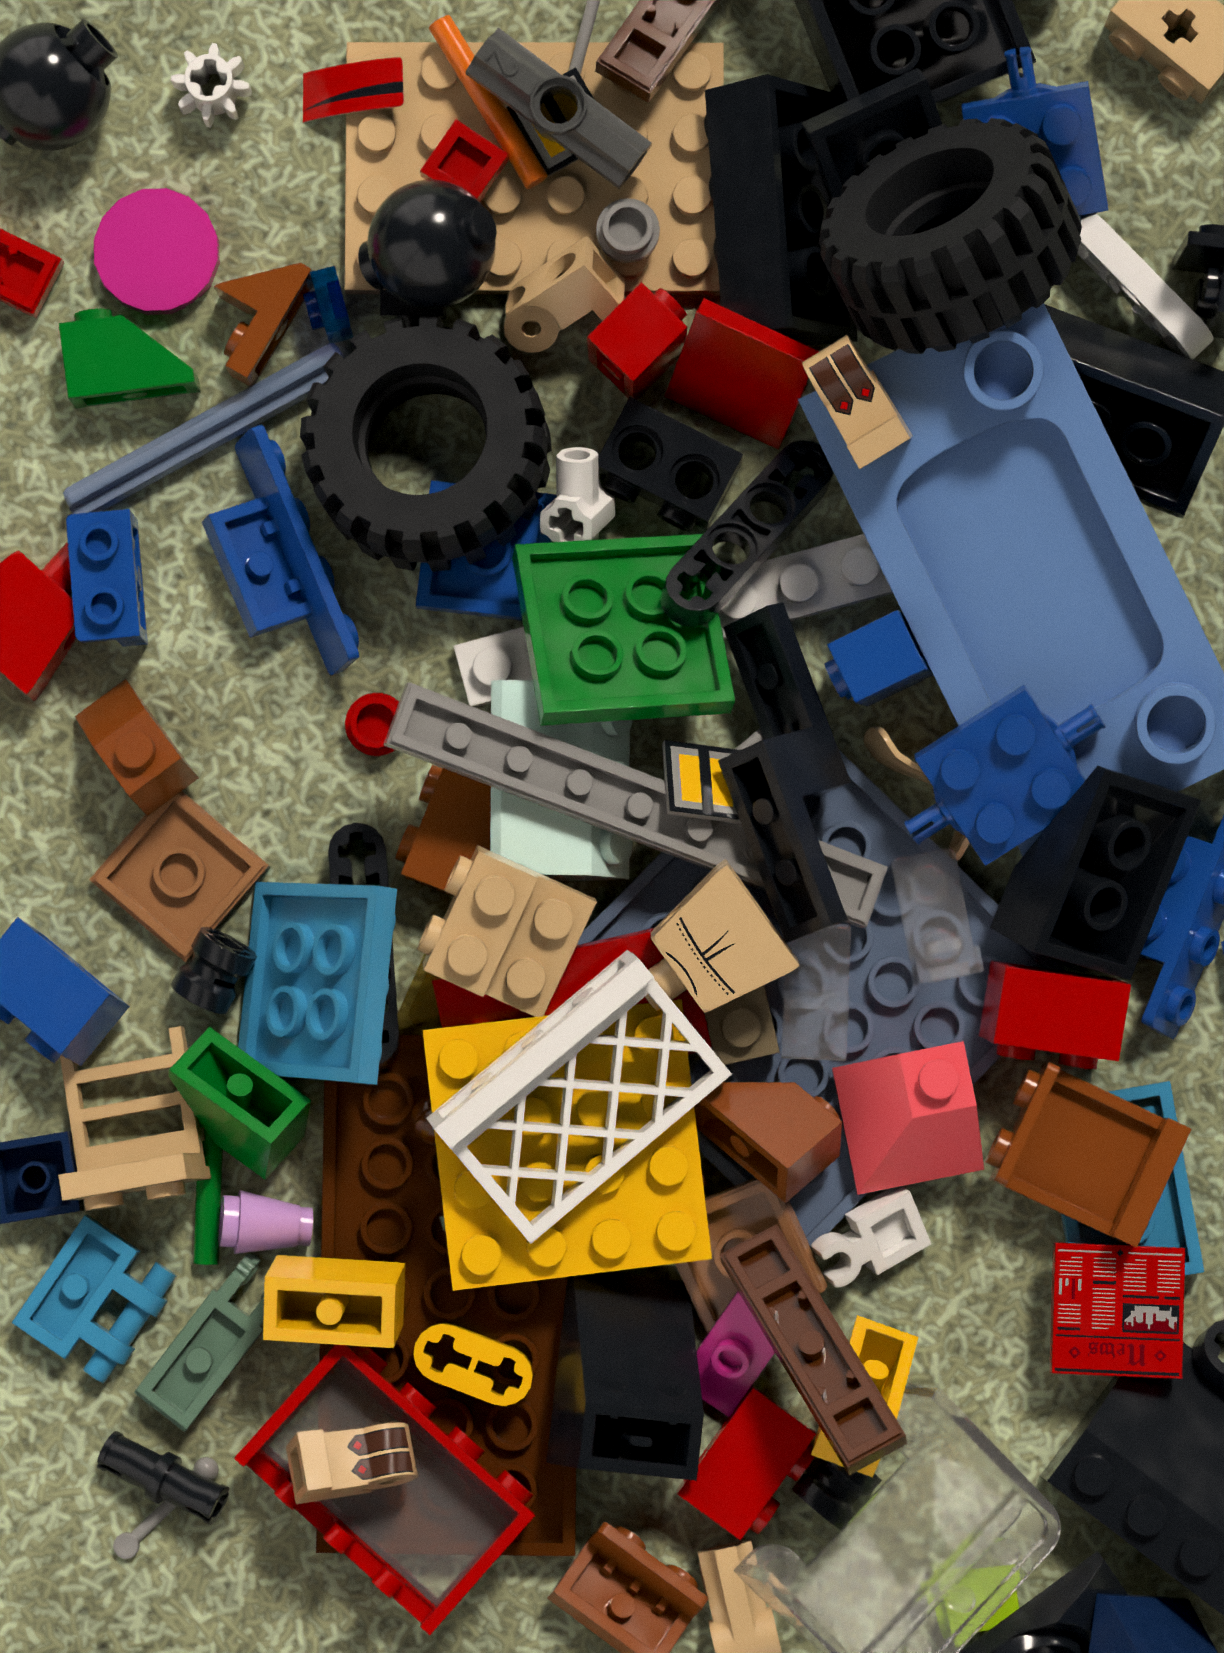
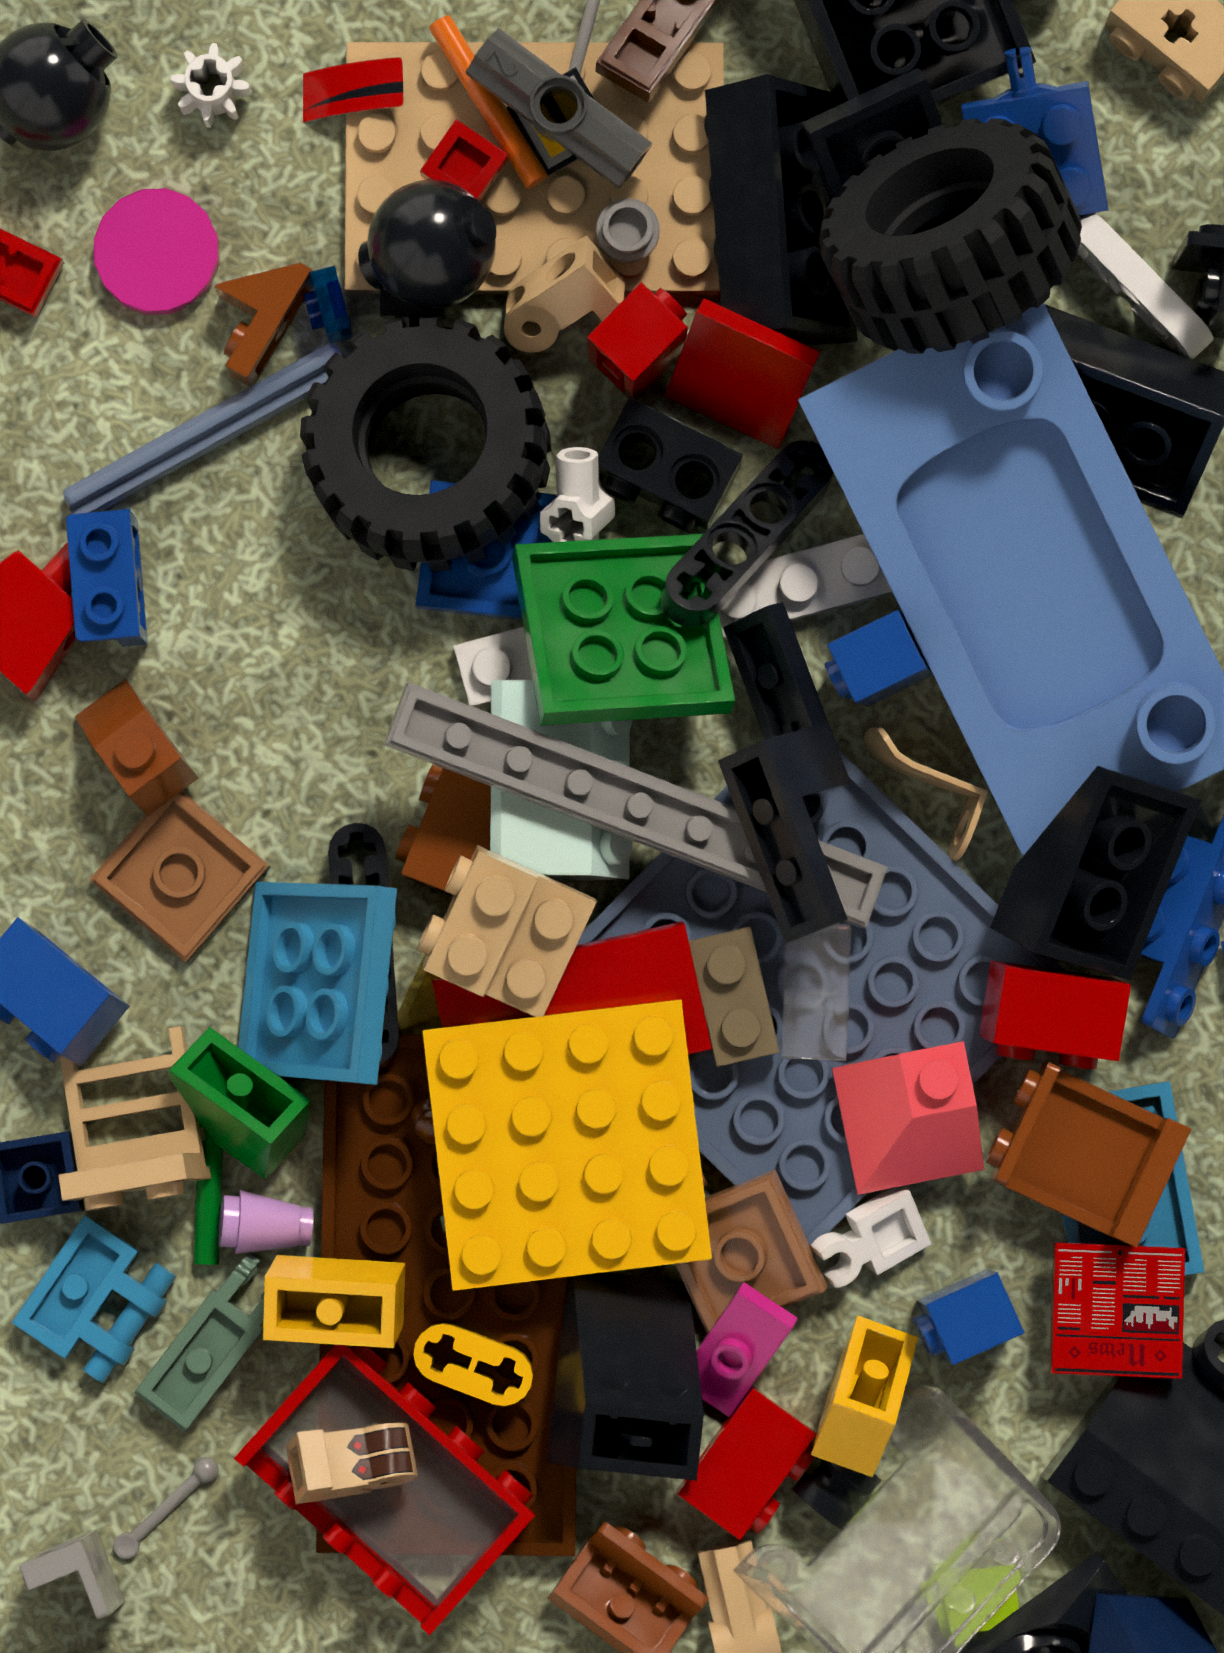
green slope [59,308,201,409] -> none
black pin [97,1431,229,1525] -> none
black wheel [171,927,257,1014] -> none
blue bracket [202,424,359,676] -> none
red plate [345,693,399,757] -> none
white fence [426,950,732,1244] -> none
tan torso [645,859,800,1013] -> none
piece [662,728,765,824] -> none
dark orange slope [694,1082,842,1203] -> none
reddish brown plate [720,1224,907,1475] -> none
tan leg [802,335,913,469] -> none
clear bracket [891,848,984,986] -> none
blue plate [904,685,1106,866] -> none
none -> light grey panel [19,1529,125,1619]
none -> blue brick [912,1269,1025,1365]

